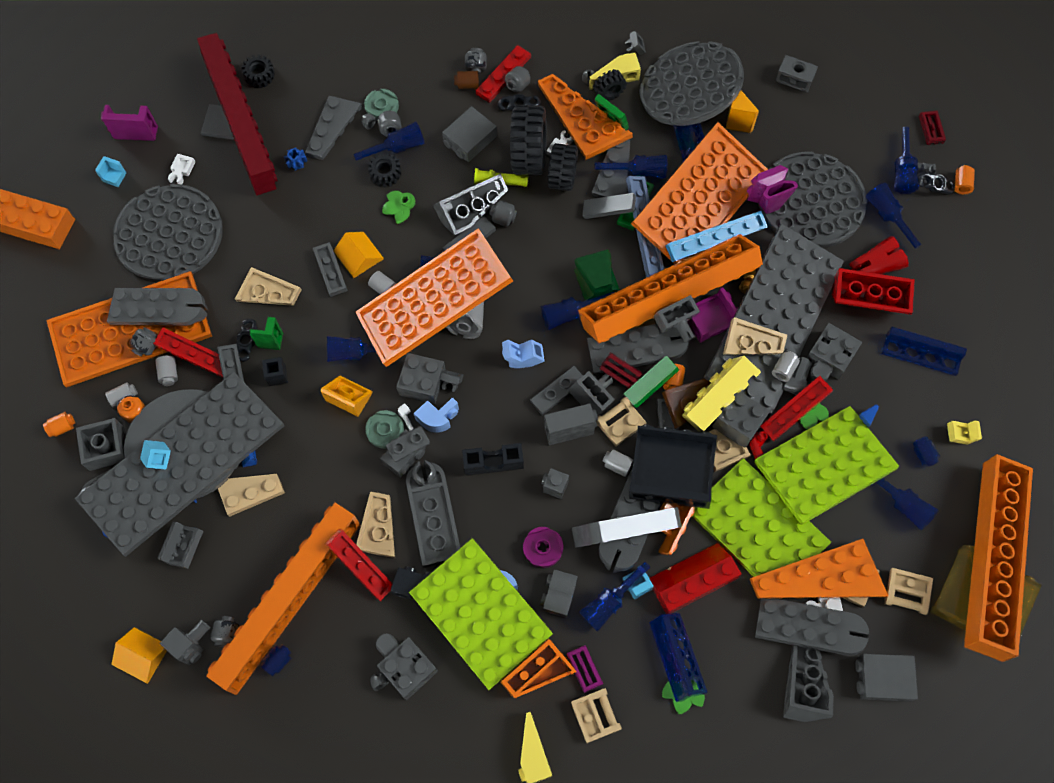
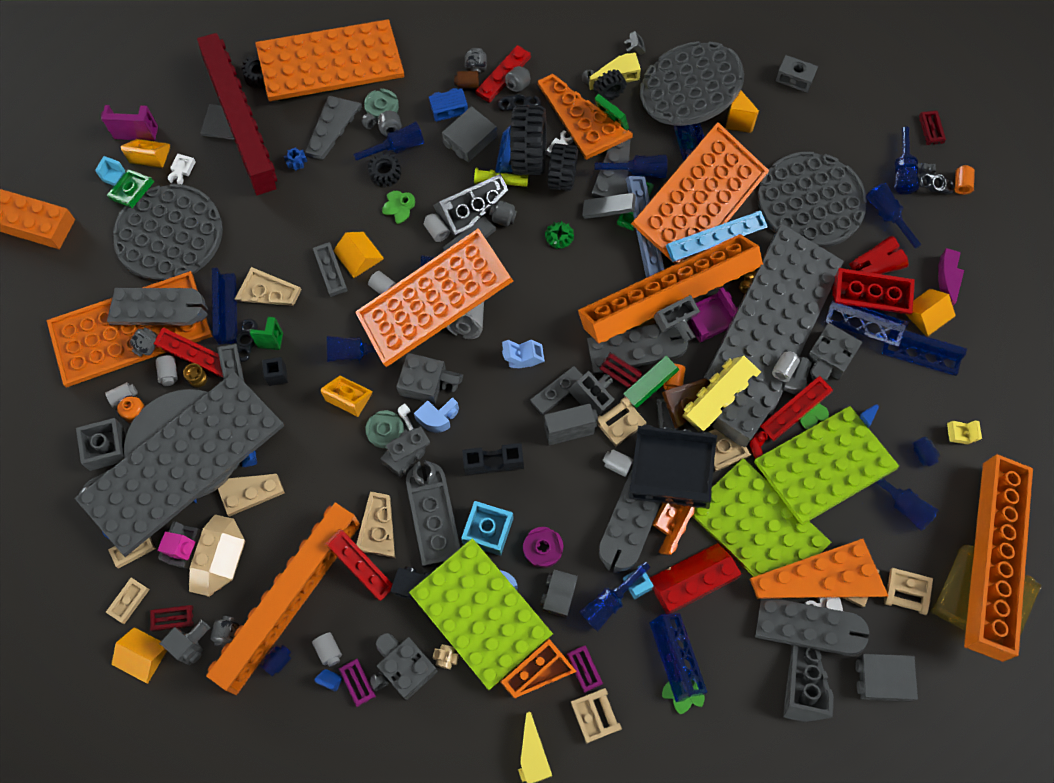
orange brick [43,412,75,437] -> none
medium azure panel [140,440,171,469] -> none
clear blue piece [541,292,614,330] -> none
dark grey brick [541,468,569,500] -> none
beam [572,507,682,548] -> none
dark green piece [574,250,620,302] -> none
tan wing [723,317,787,355] -> none
magenta piece [747,165,798,214] -> none
none -> tan plate [106,578,150,624]
none -> green plate [107,169,154,208]
none -> tan plate [108,537,156,568]
none -> light orange slope [121,139,170,168]
none -> dark red tile [150,605,194,632]
none -> dark pink brick [157,532,196,561]
none -> pearl gold wheel [183,363,207,388]
none -> tan wedge [189,515,245,597]
none -> clear blue fence [212,268,237,345]
none -> orange plate [255,19,404,101]
none -> light grey brick [312,632,342,667]
none -> blue slope [315,669,343,691]
none -> magenta tile [339,659,376,707]
none -> light grey brick [424,214,450,242]
none -> blue brick [429,88,468,122]
none -> tan gear [432,644,459,669]
none -> medium azure brick [461,501,513,556]
none -> blue hinge [495,126,513,174]
none -> green gear [545,221,574,248]
none -> clear blue fence [825,300,909,347]
none -> light orange slope [906,289,956,337]
none -> magenta slope [938,248,964,306]

